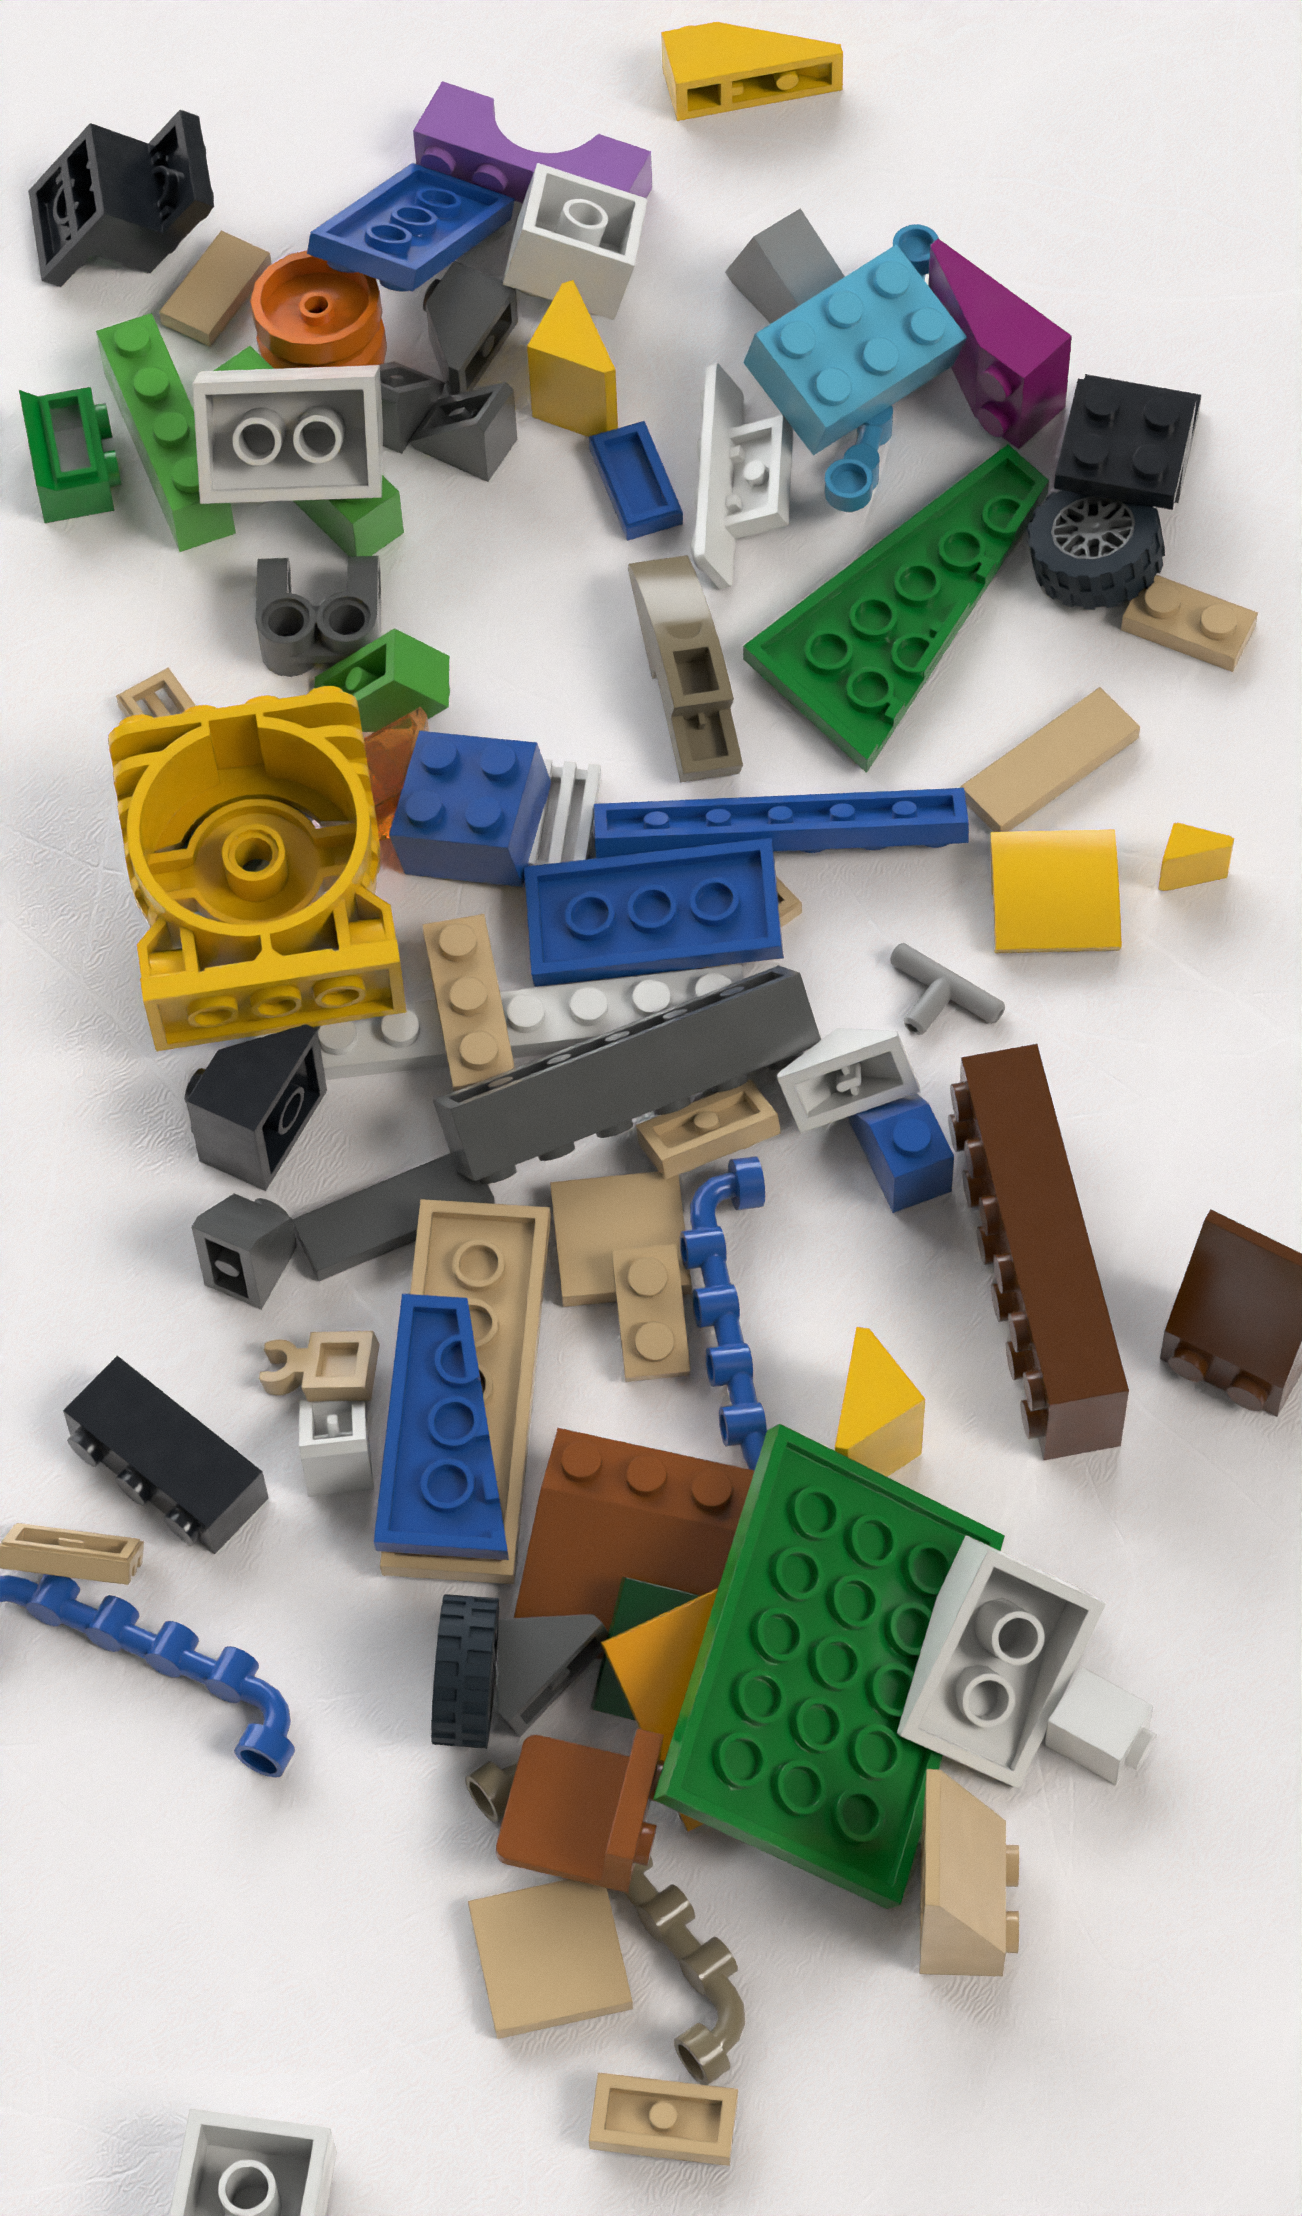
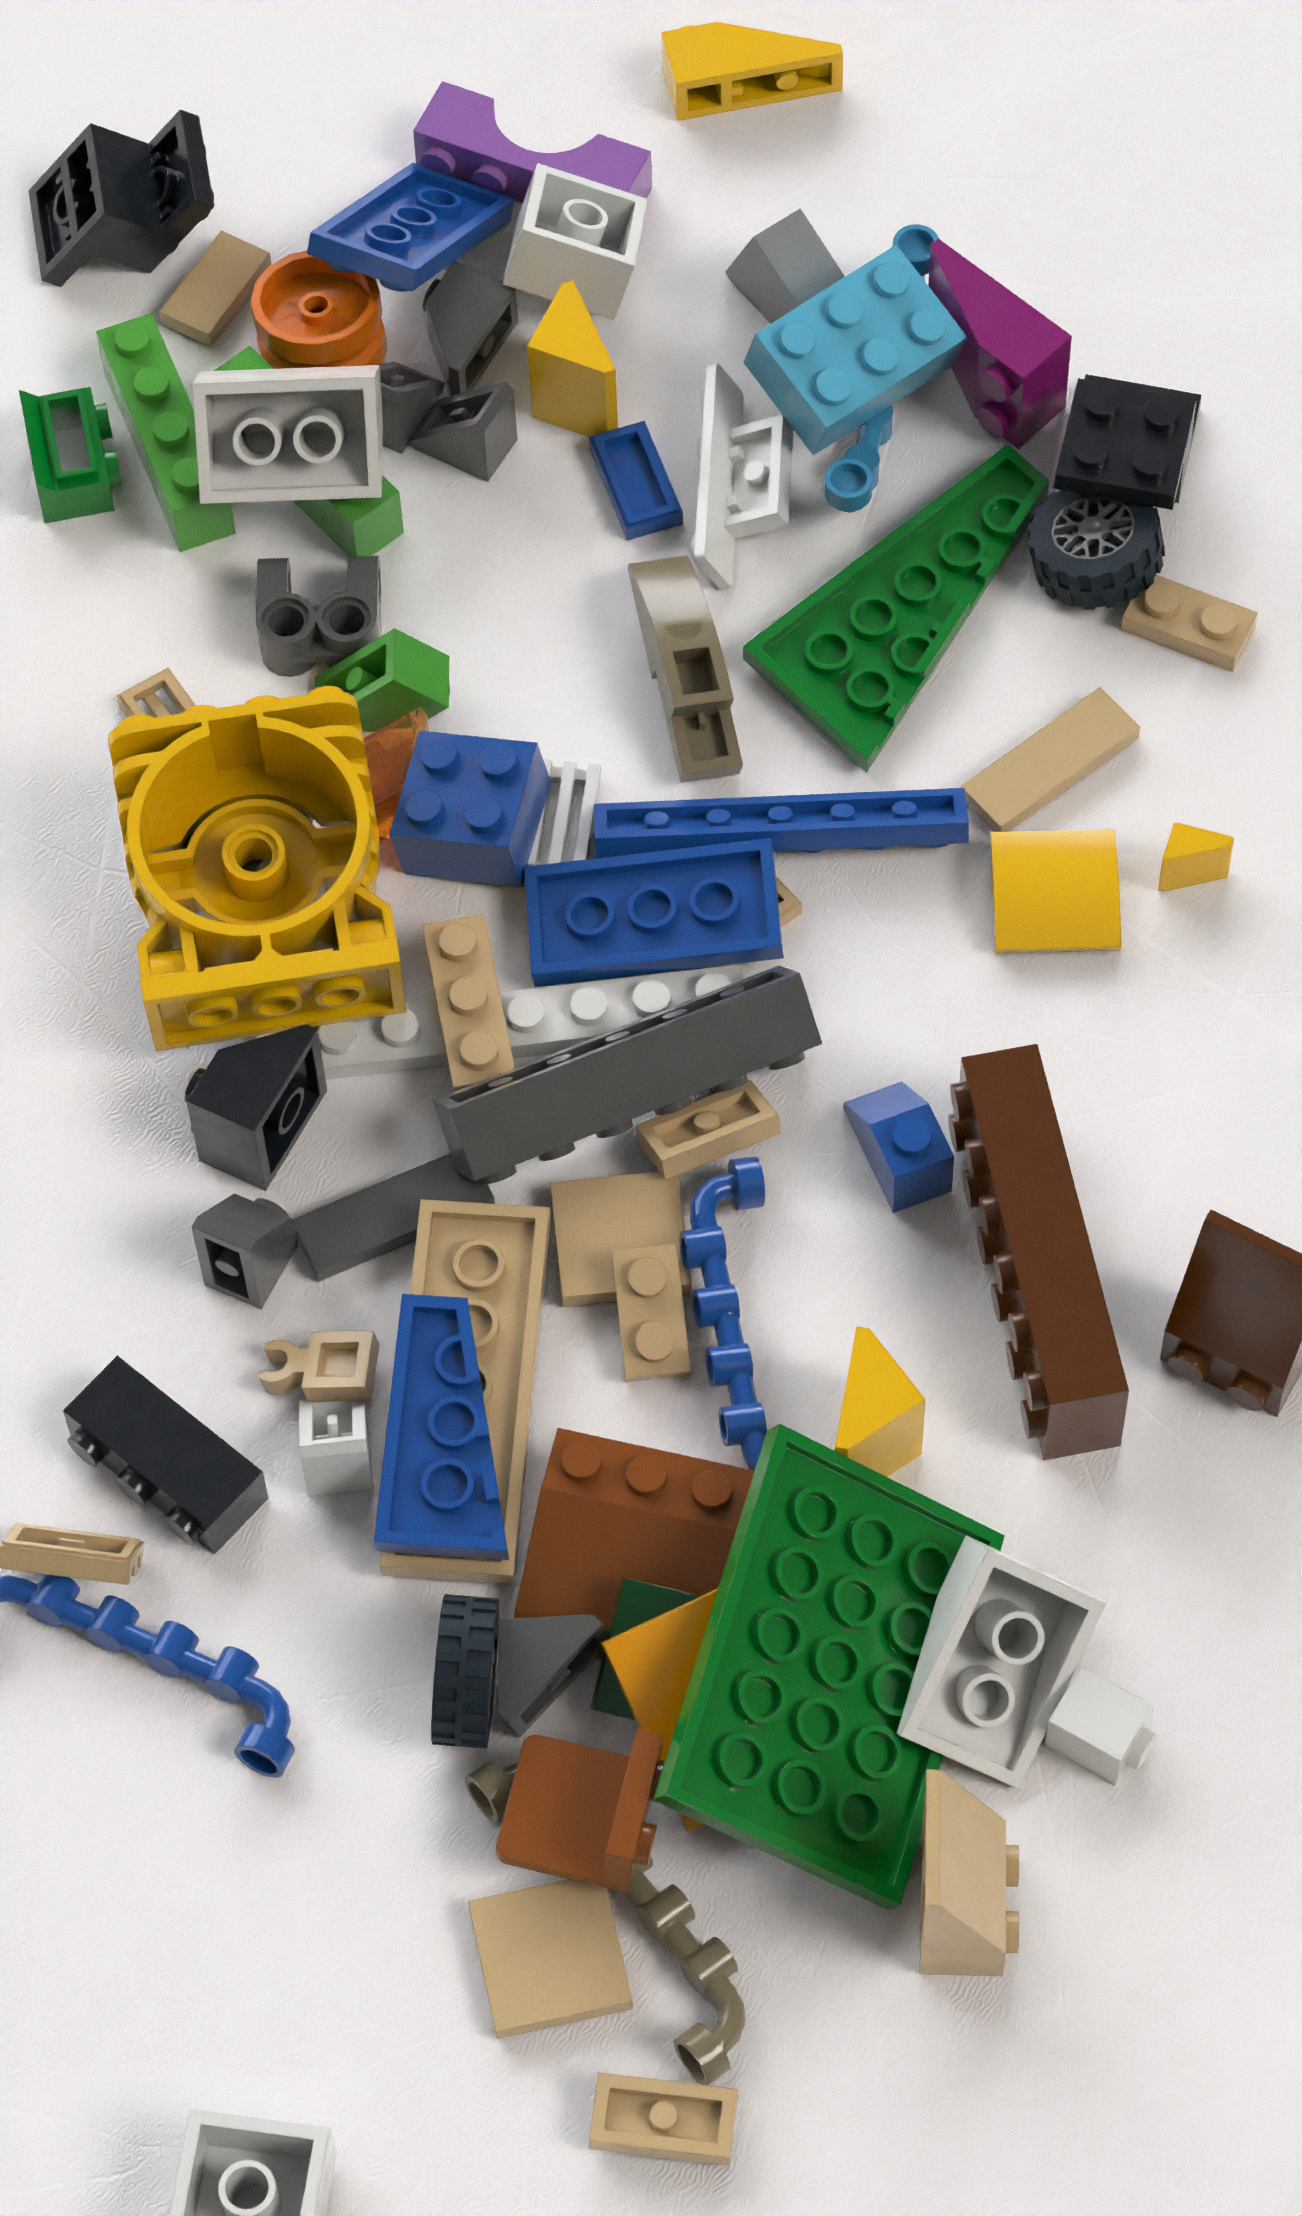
white slope [777,1028,920,1133] -> none
light grey piece [890,943,1005,1035] -> none

